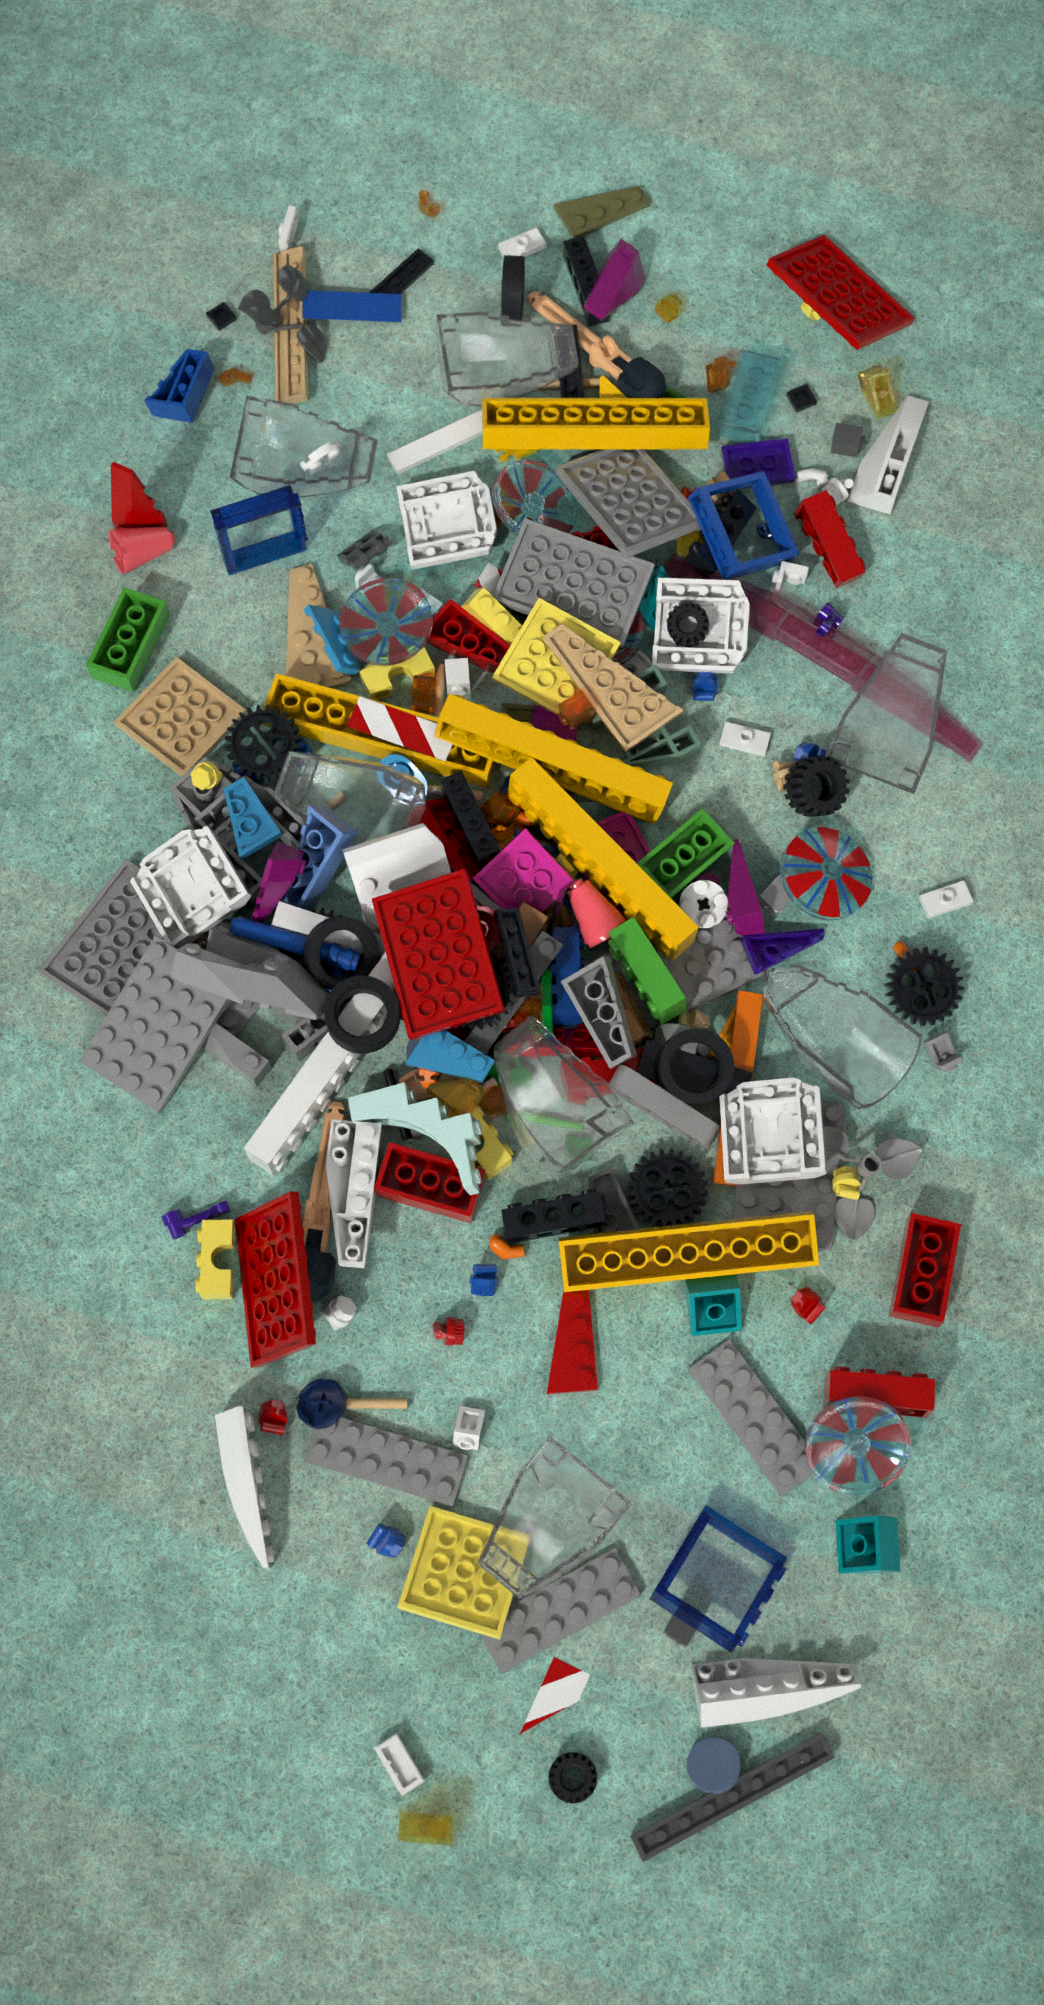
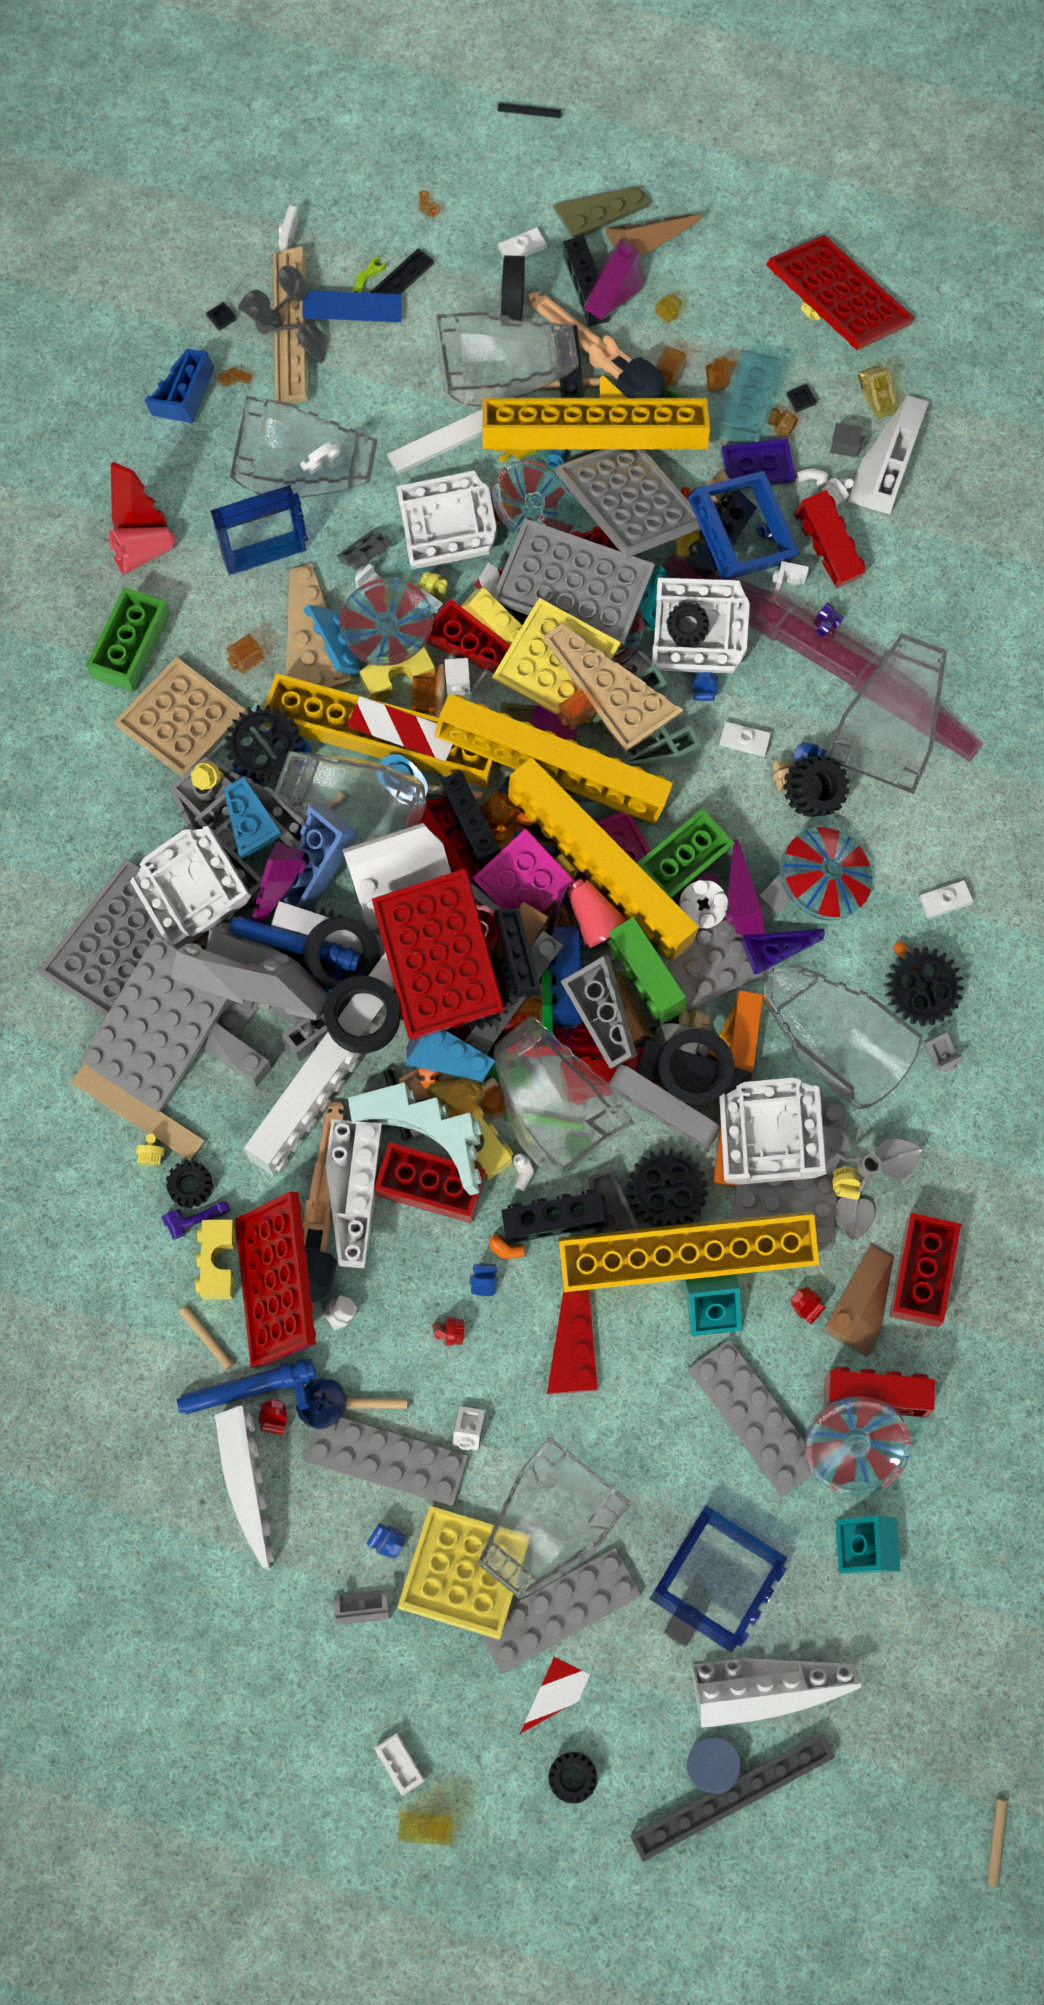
none -> tan tile [71,1063,206,1162]
none -> light yellow piece [136,1134,164,1166]
none -> black tyre [166,1160,213,1208]
none -> blue cylinder [176,1358,316,1415]
none -> tan bar [179,1306,234,1370]
none -> clear orange brick [226,634,265,674]
none -> light grey hinge [334,1589,390,1625]
none -> lime piece [350,257,386,293]
none -> light yellow piece [418,572,447,601]
none -> black bar [498,103,562,118]
none -> white arm [513,1153,534,1192]
none -> dark azure pin [547,449,567,469]
none -> medium nougat wedge [605,214,702,255]
none -> clear orange brick [656,346,687,386]
none -> clear orange piece [768,408,798,437]
none -> medium nougat wedge [822,1245,893,1357]
none -> tan bar [987,1799,1007,1887]

